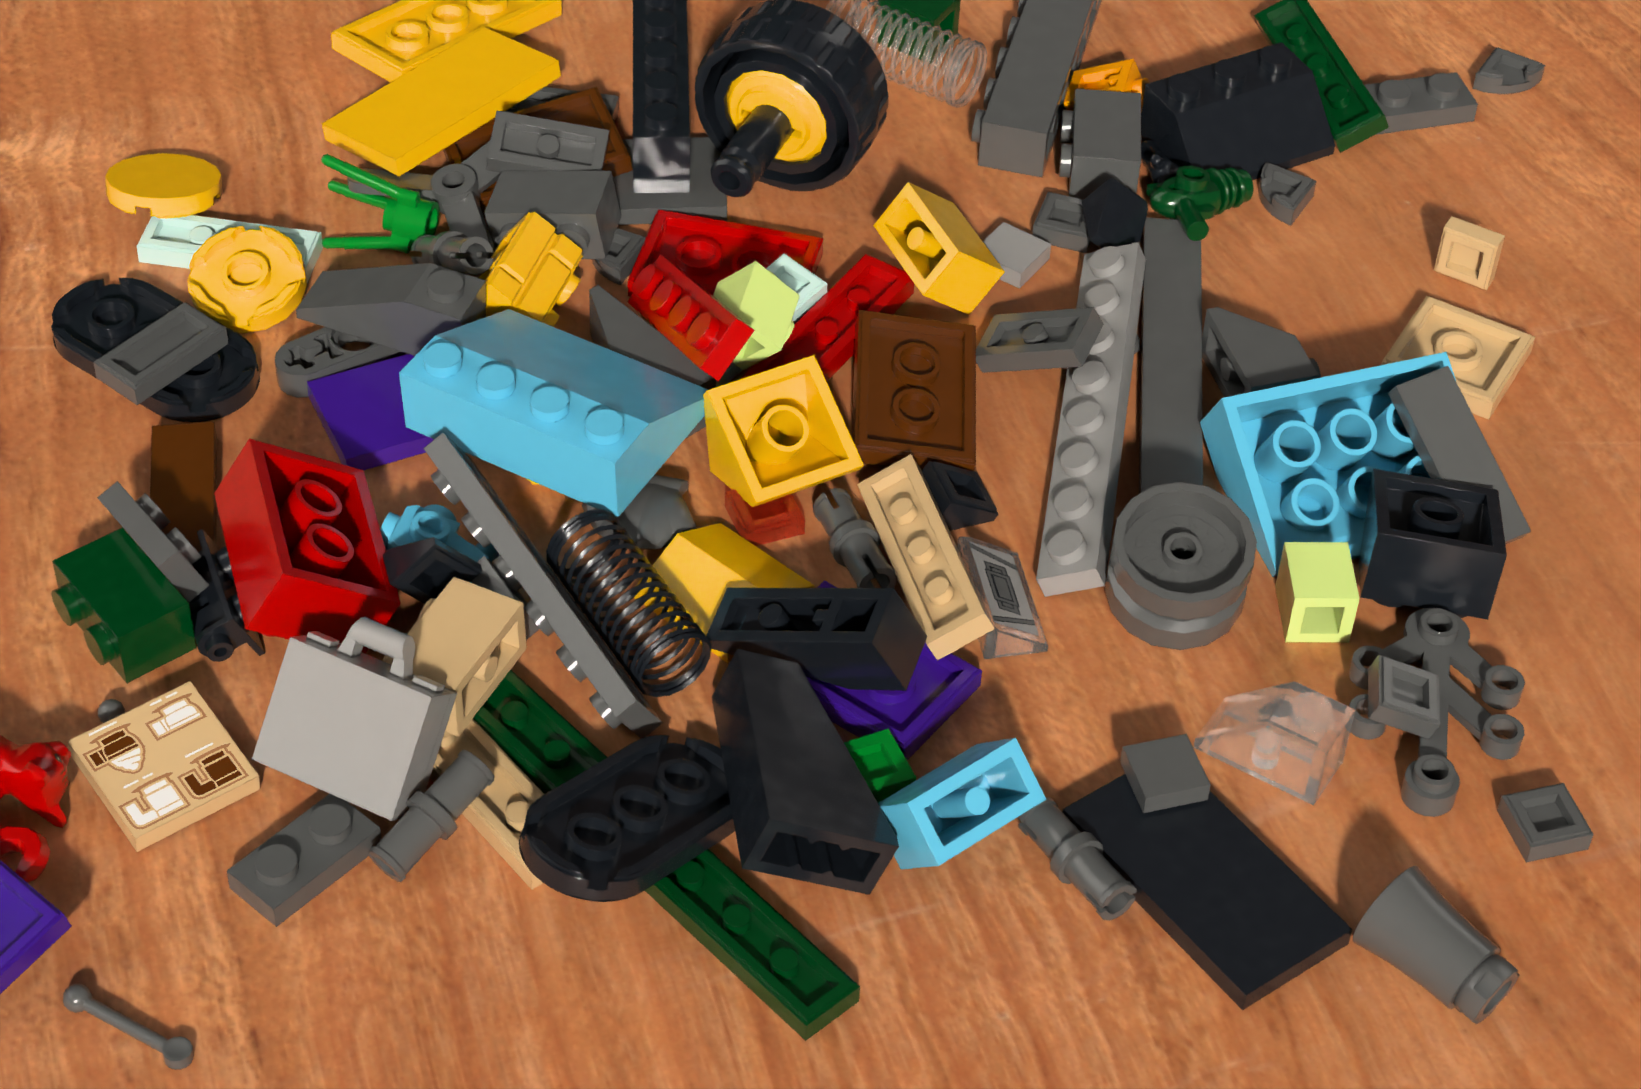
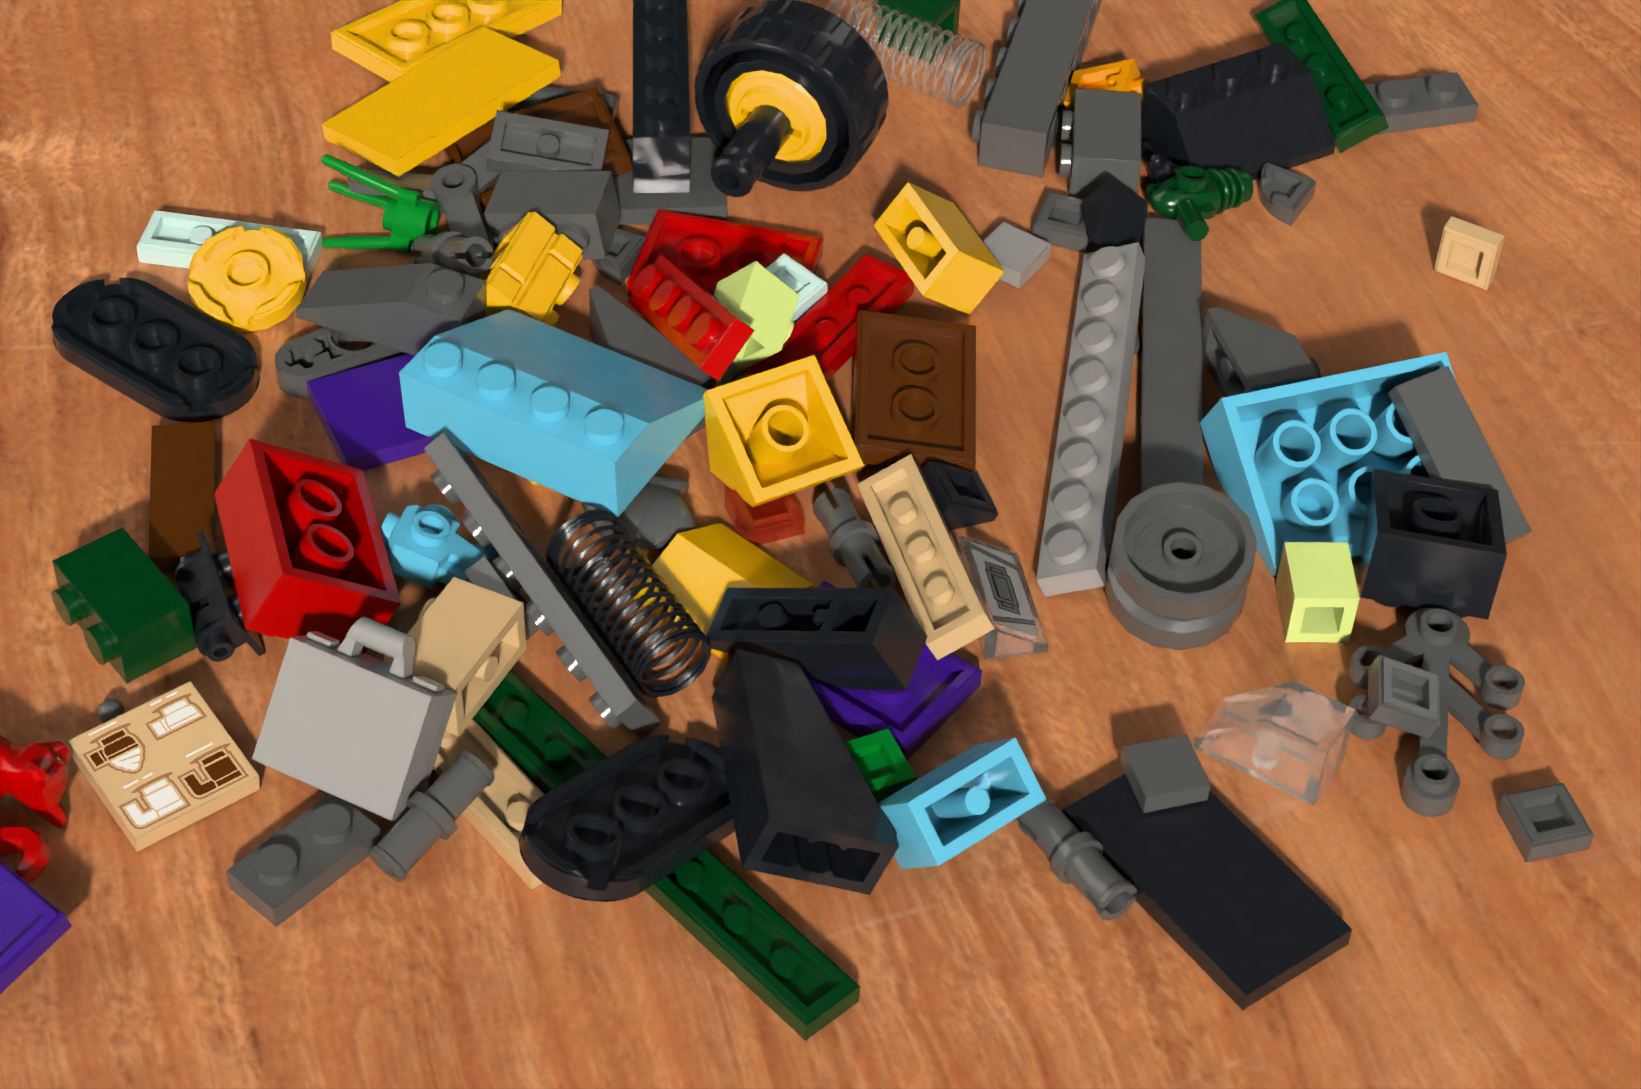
dark grey hinge [63,984,194,1070] -> none
dark grey tile [93,302,229,405] -> none
dark grey plate [97,481,209,602] -> none
yellow tile [105,153,222,219] -> none
black slope [383,537,482,604] -> none
dark grey plate [976,307,1104,373] -> none
dark grey plant [1352,866,1520,1024] -> none
tan tile [1381,296,1535,420] -> none
dark grey tile [1473,48,1545,94] -> none

